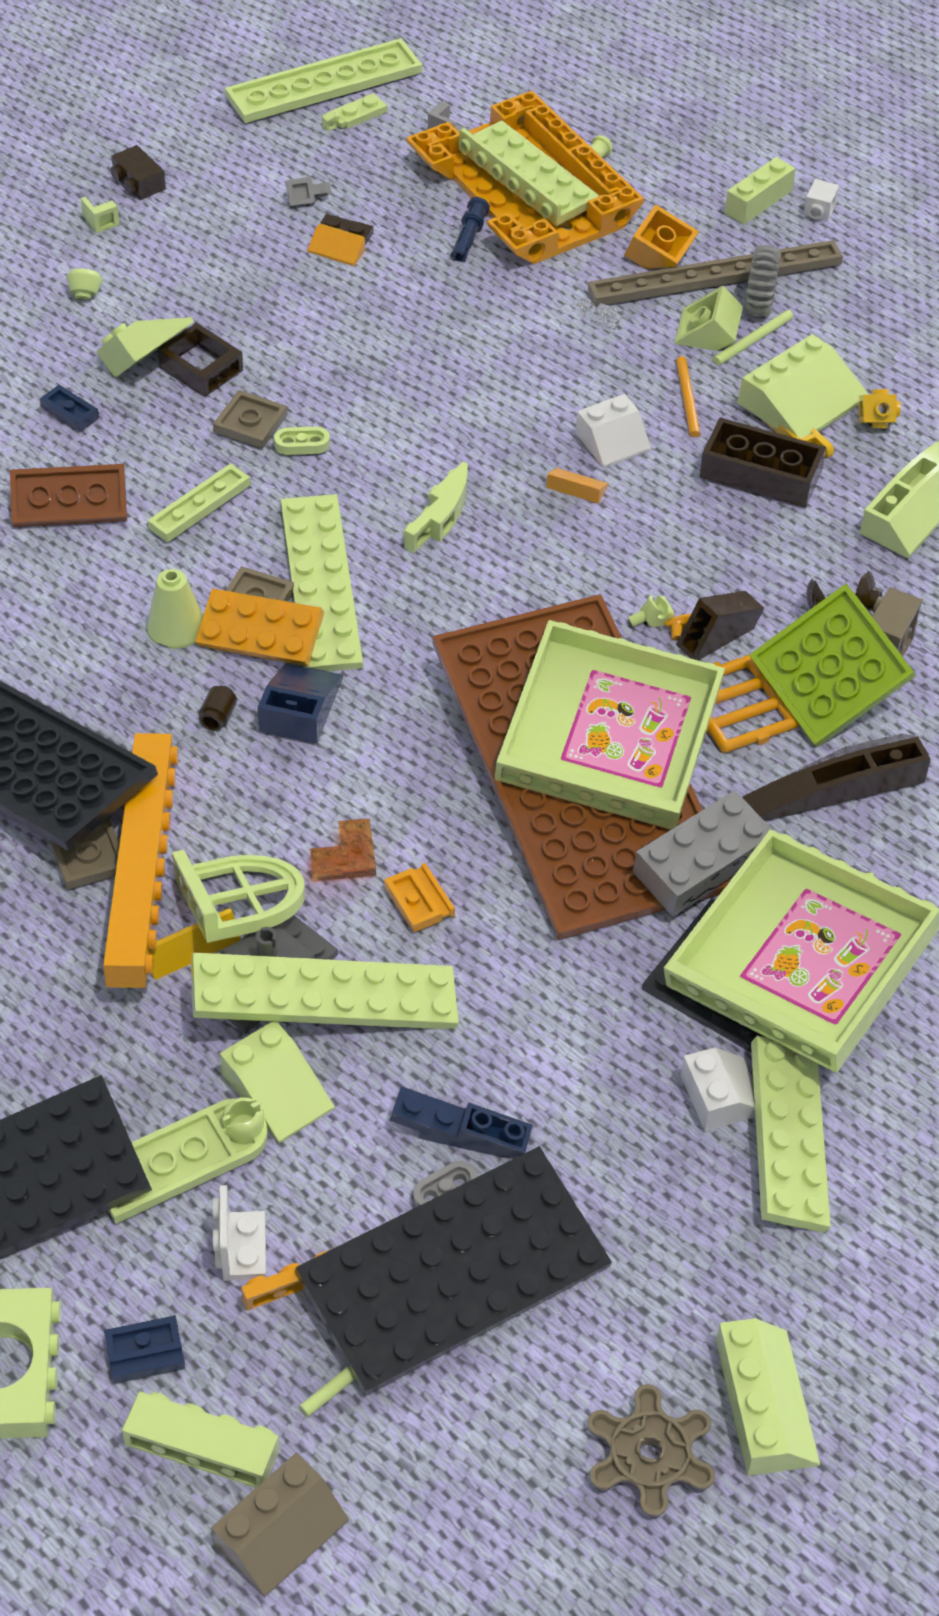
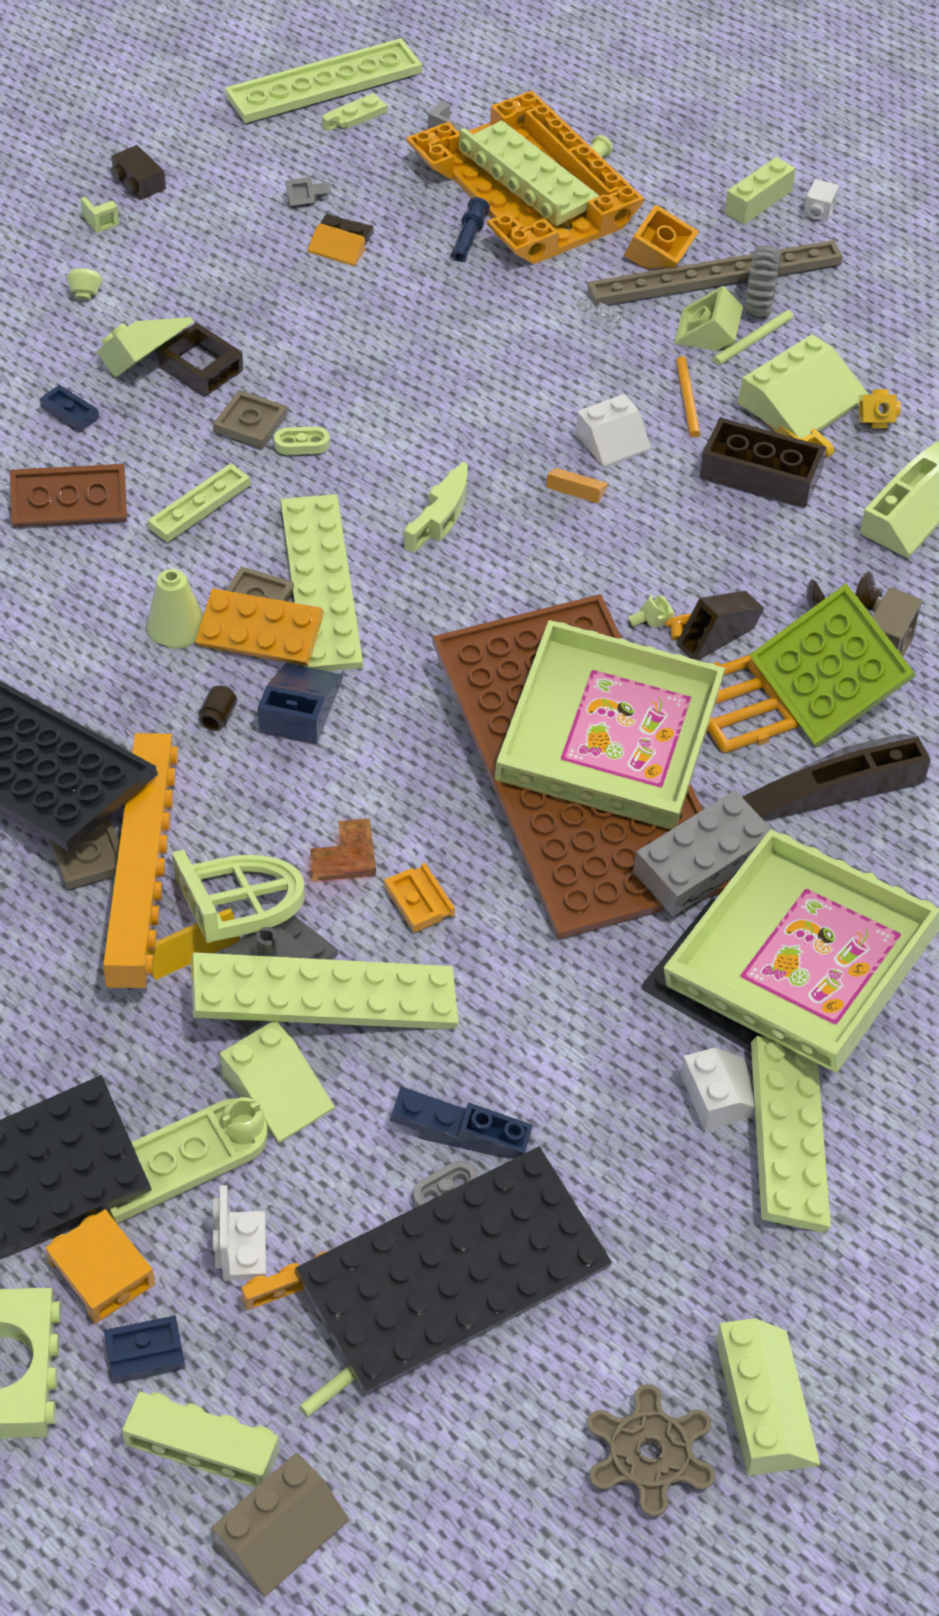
none -> light orange panel [45,1209,155,1324]

